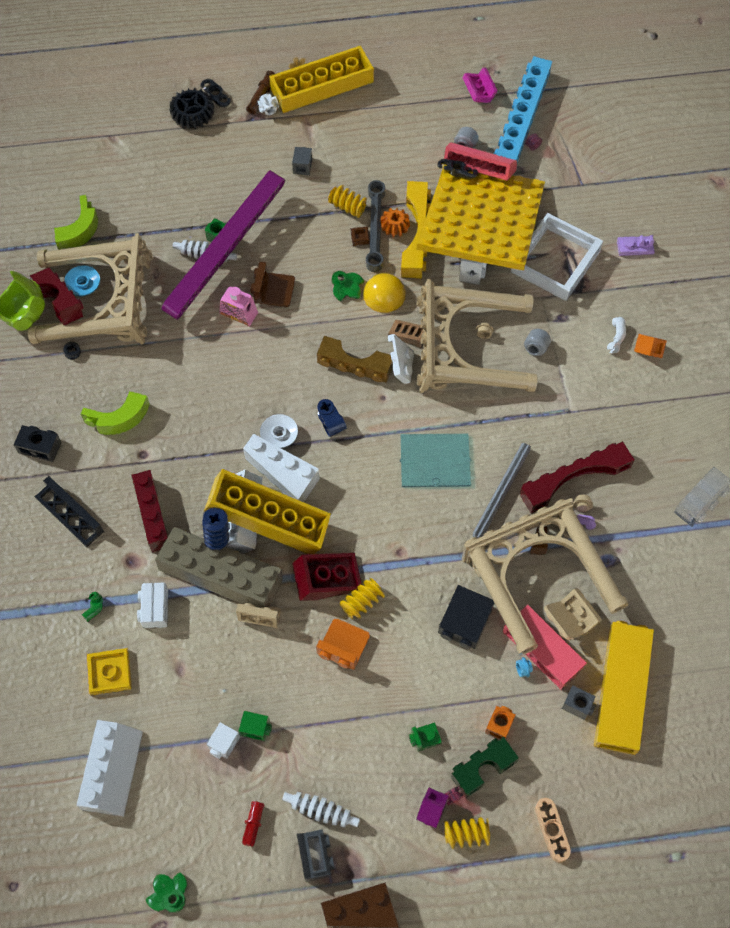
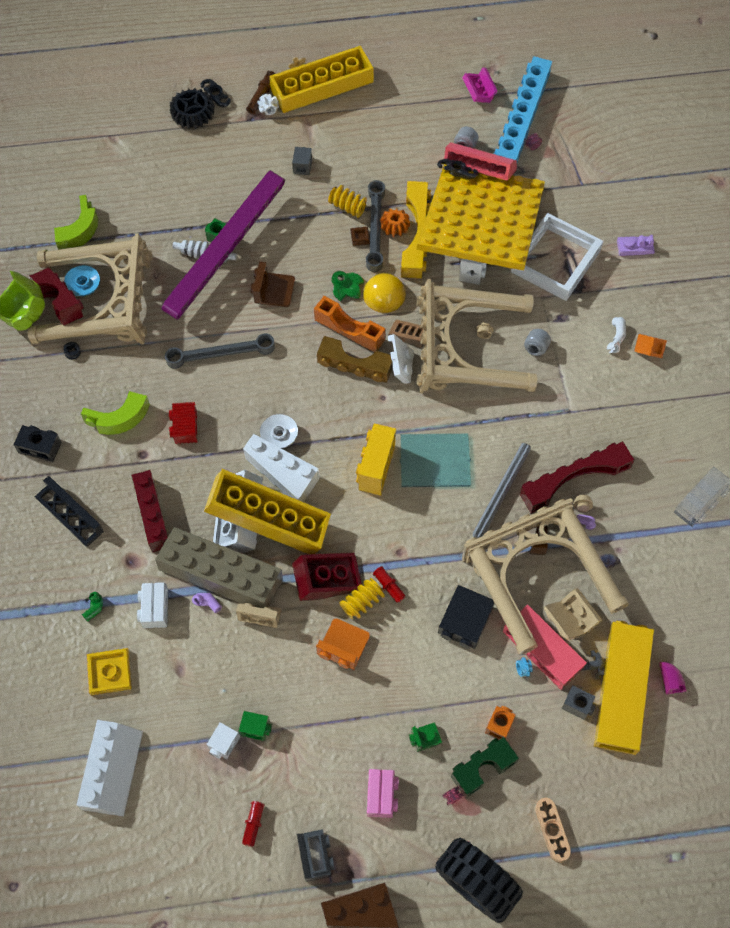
green plate [146,872,187,913] -> none
dark blue piece [202,508,229,550] -> none
bright pink torso [219,287,258,327] -> none
white piece [282,792,360,828] -> none
dark blue piece [317,399,347,437] -> none
magenta brick [416,787,449,828] -> none
yellow piece [444,817,490,849] -> none
none -> dark grey piece [165,333,275,369]
none -> red brick [169,402,198,444]
none -> lavender arm [192,593,222,613]
none -> orange arch [314,296,386,352]
none -> yellow brick [356,423,396,496]
none -> bright pink brick [367,769,399,818]
none -> red axle [373,566,405,603]
none -> black tyre [435,837,523,923]
none -> dark grey piece [581,650,605,679]
none -> dark pink brick [659,662,687,694]

